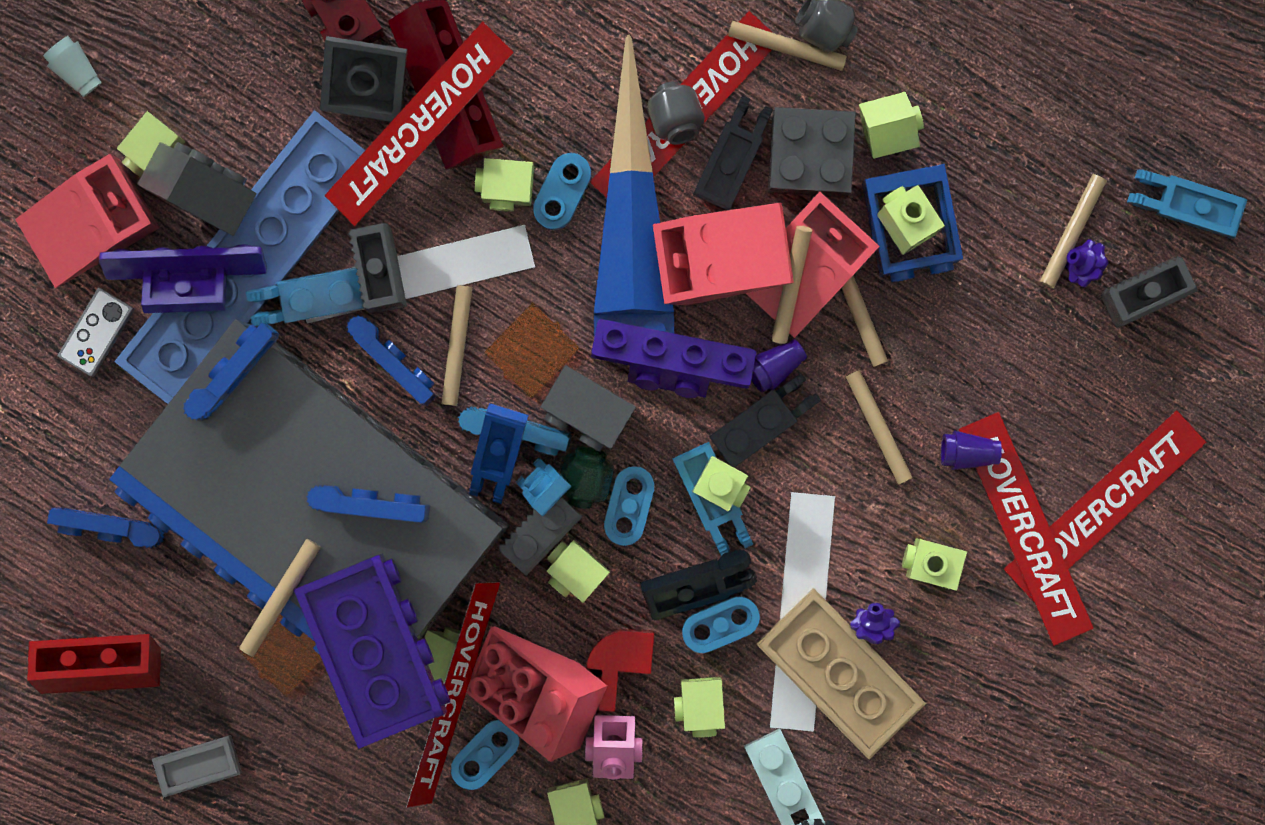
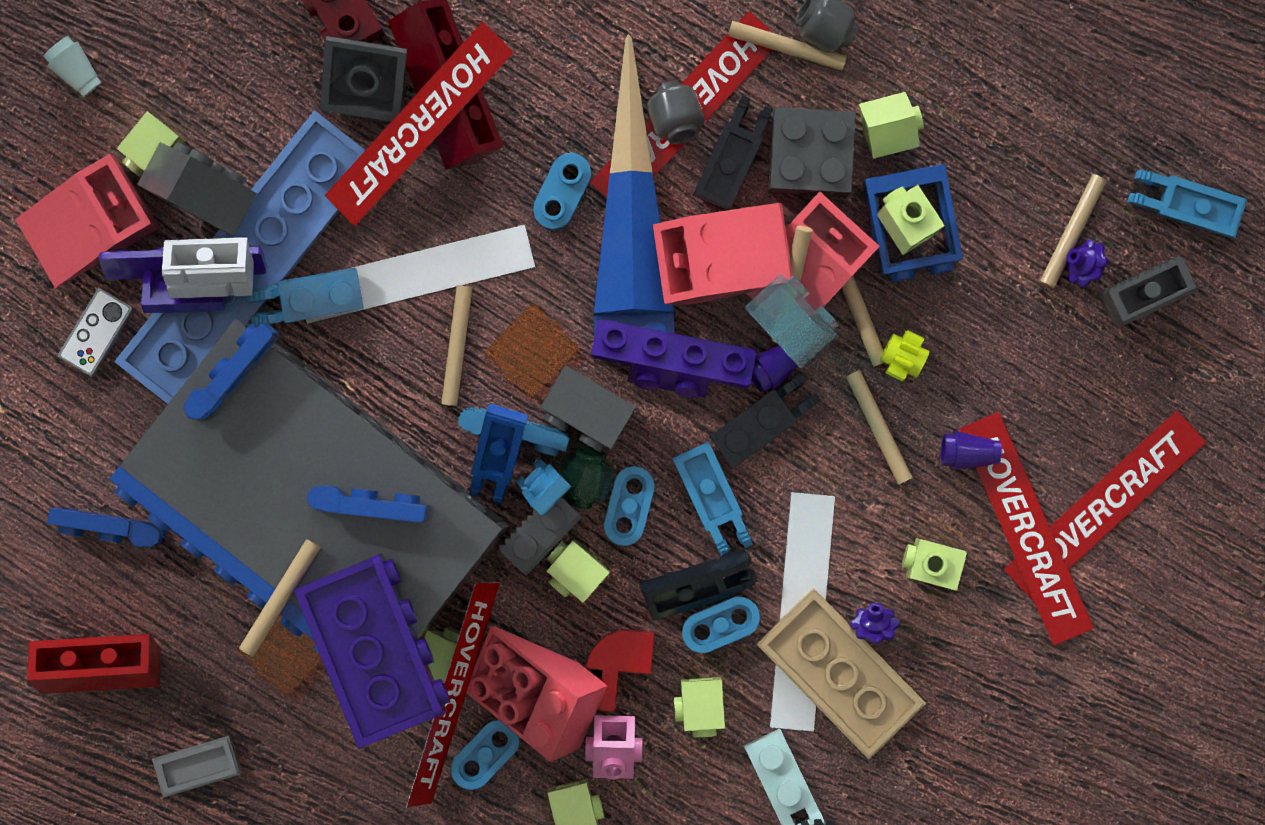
blue hinge [346,315,437,406] -> none
dark grey brick [348,223,407,314] -> none
yellowish green brick [475,158,534,212] -> none
yellowish green brick [692,456,751,511] -> none
none -> white brick [162,238,254,298]
none -> clear light blue brick [744,274,839,370]
none -> neon yellow gear [880,330,930,381]

